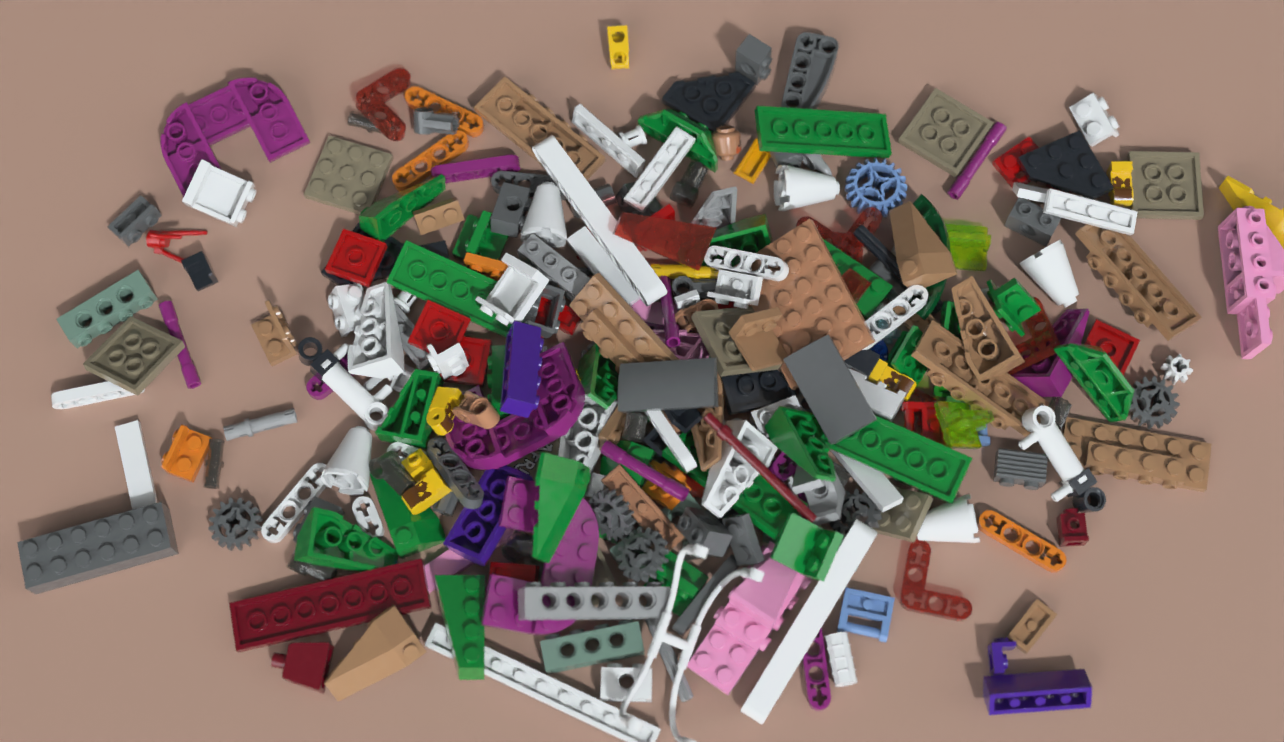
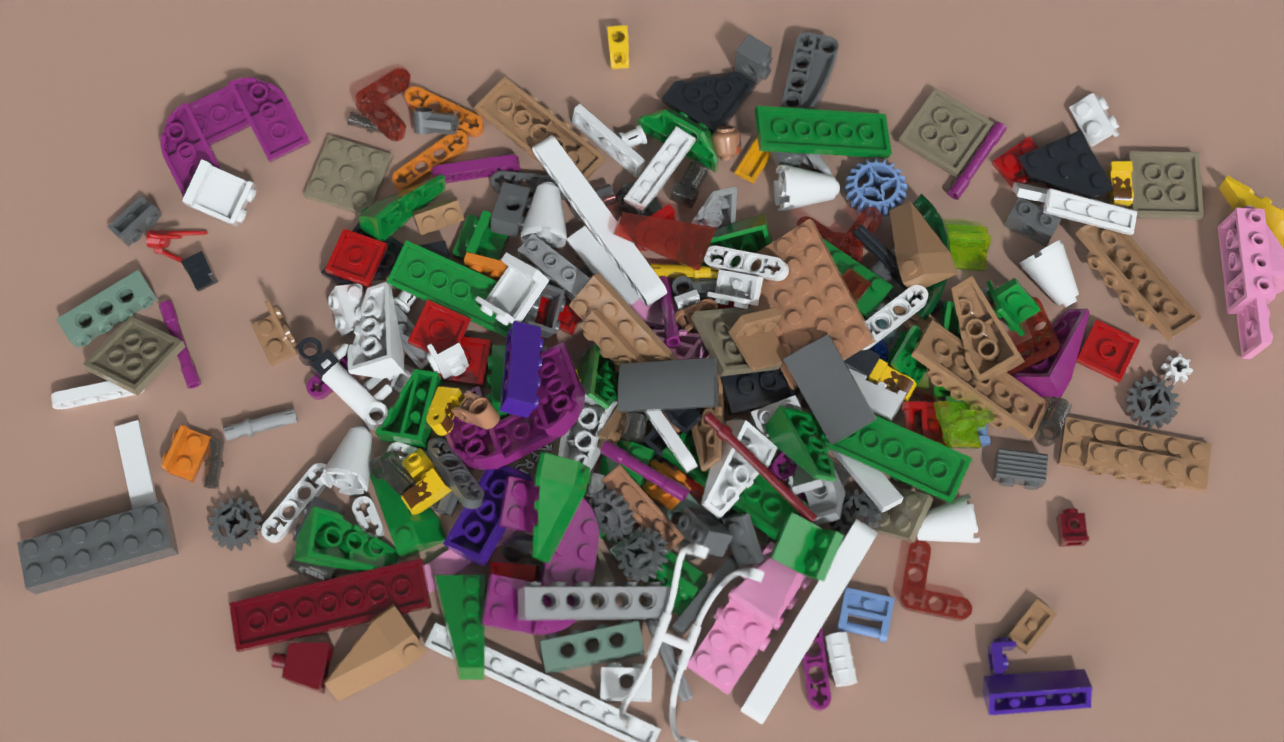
orange beam [977,510,1067,572] -> none
white piece [1019,406,1106,513] -> none
green wedge [1053,343,1134,422] -> none

